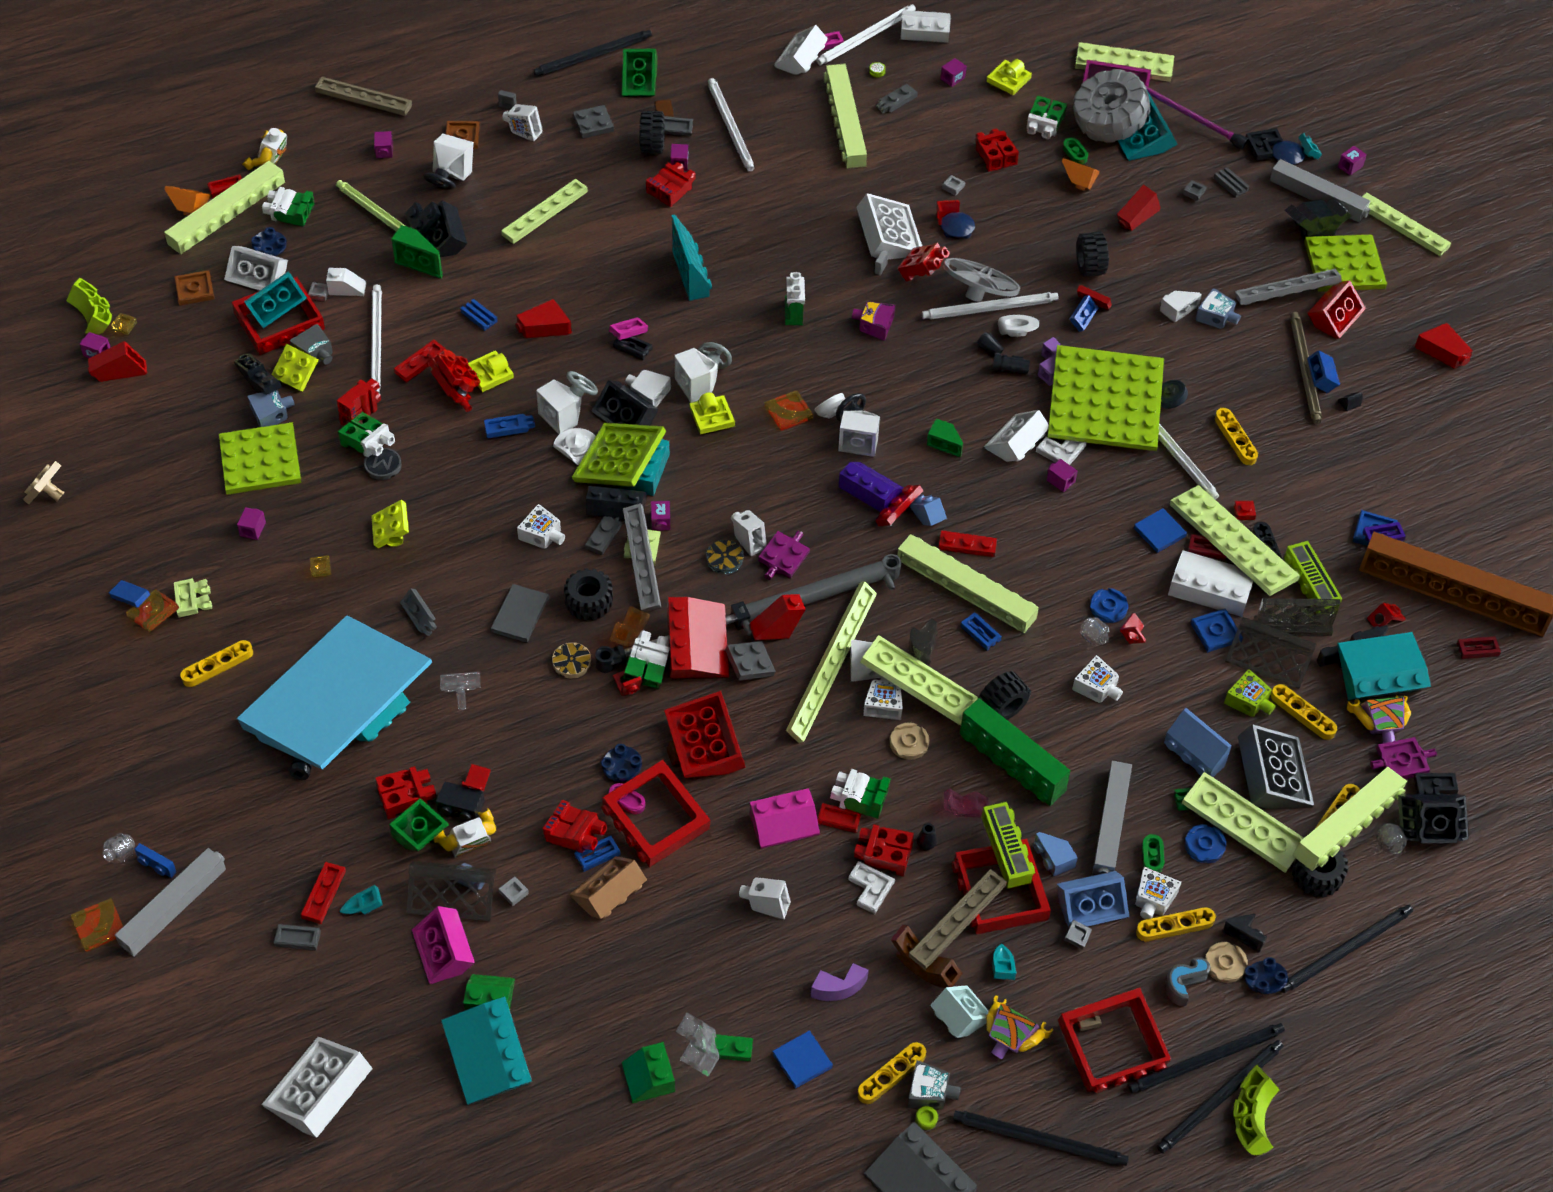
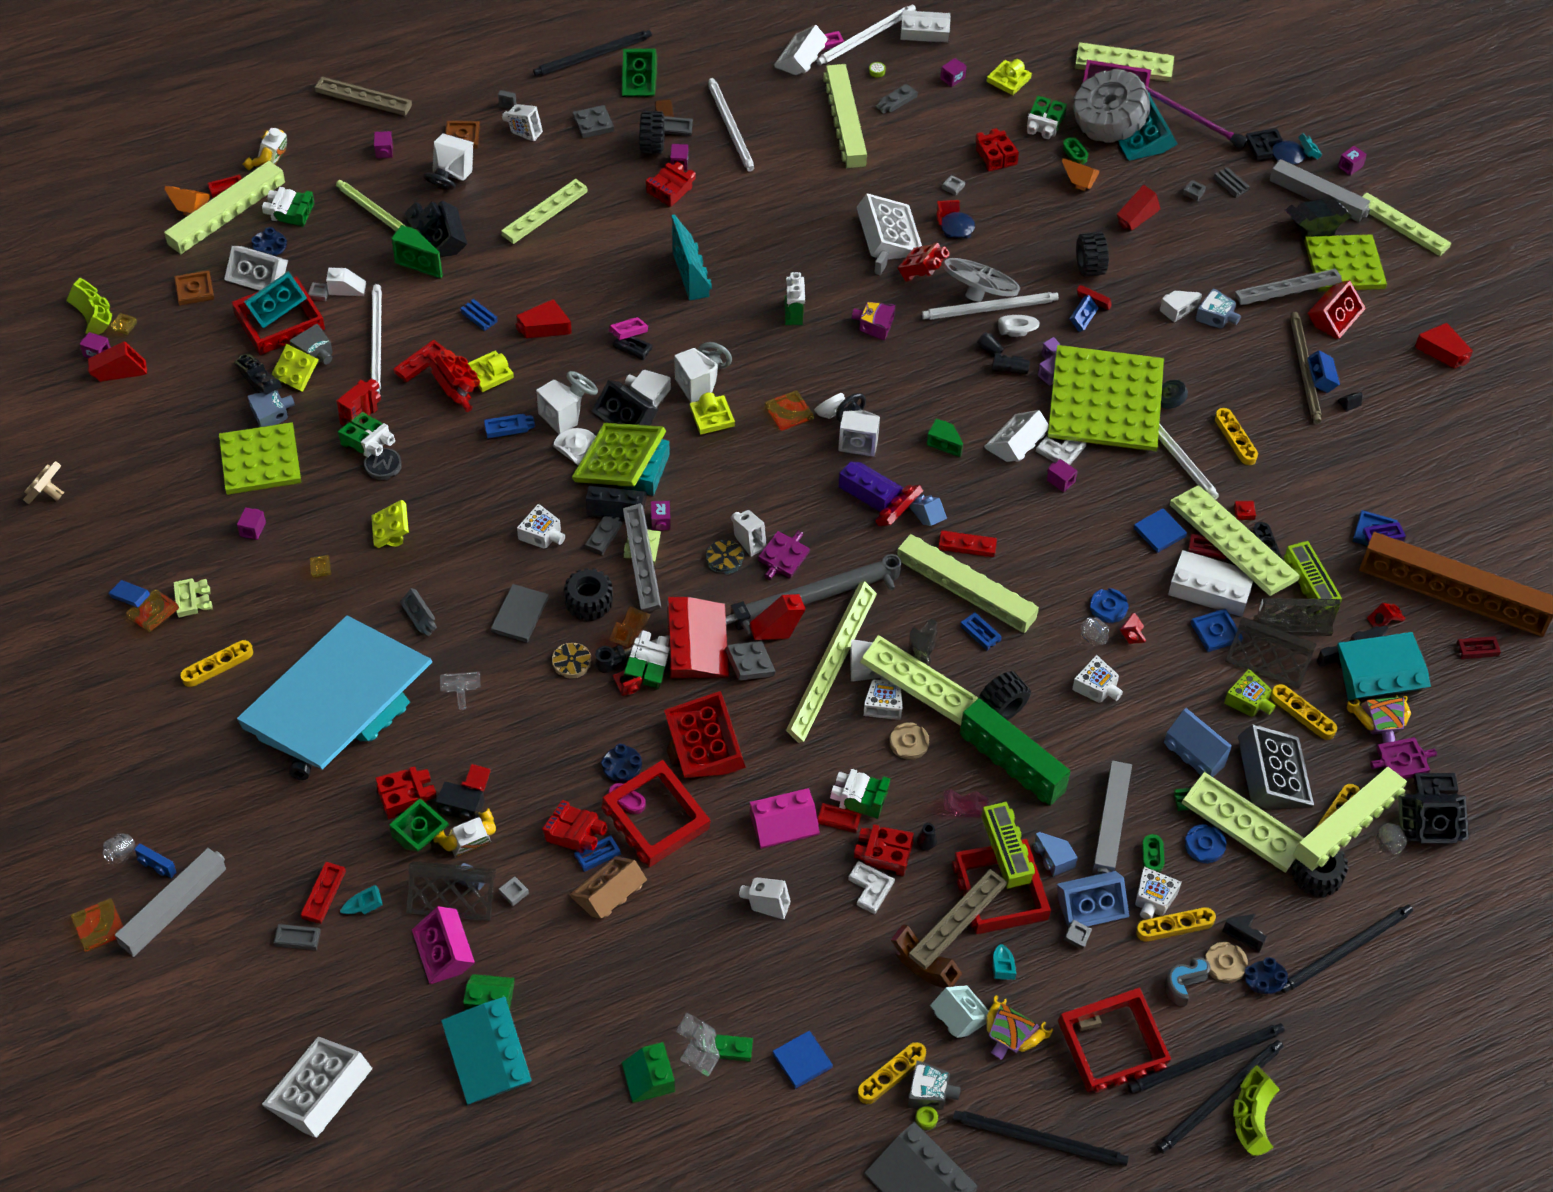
medium lavender brick [811,963,868,1001] -> none

